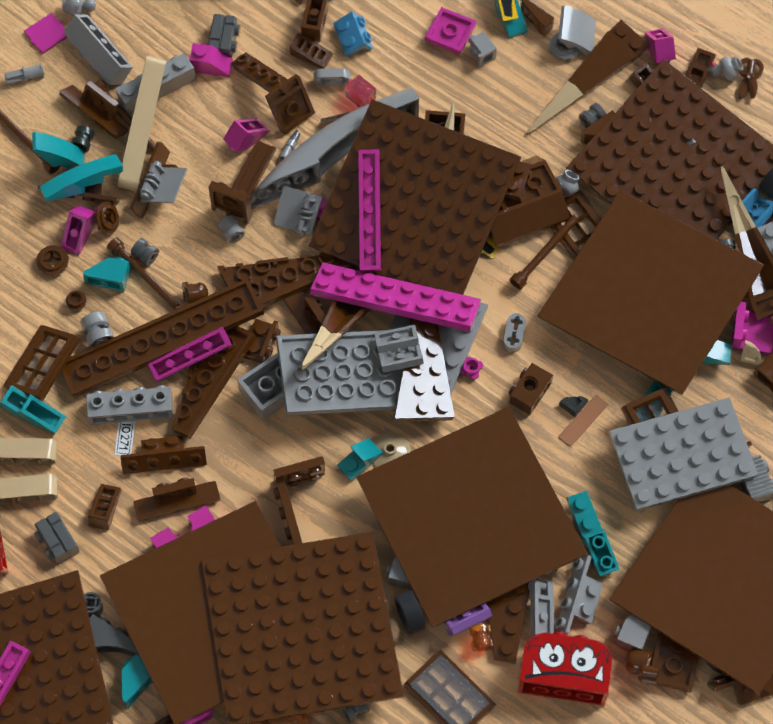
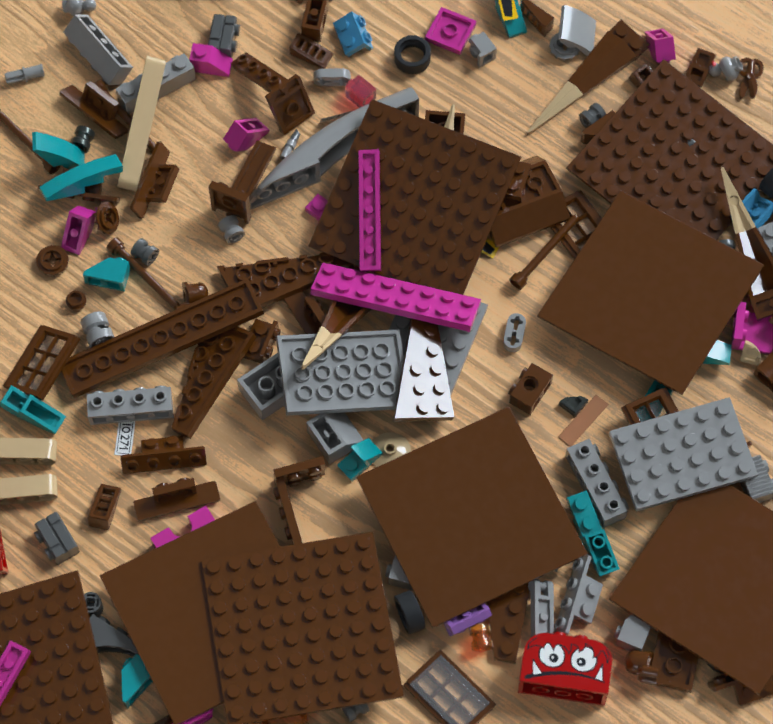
dark pink piece [24,13,68,54] -> none
light grey hinge [140,161,187,203] -> none
dark pink brick [148,327,232,382] -> none
light grey hinge [273,186,322,236] -> none
light grey slope [374,325,424,373] -> none
dark pink plate [460,357,483,379] -> none
light grey animal [556,170,579,197] -> none
none -> light grey slope [306,412,363,464]
none -> black tyre [394,35,431,74]
none -> light grey brick [565,439,629,528]

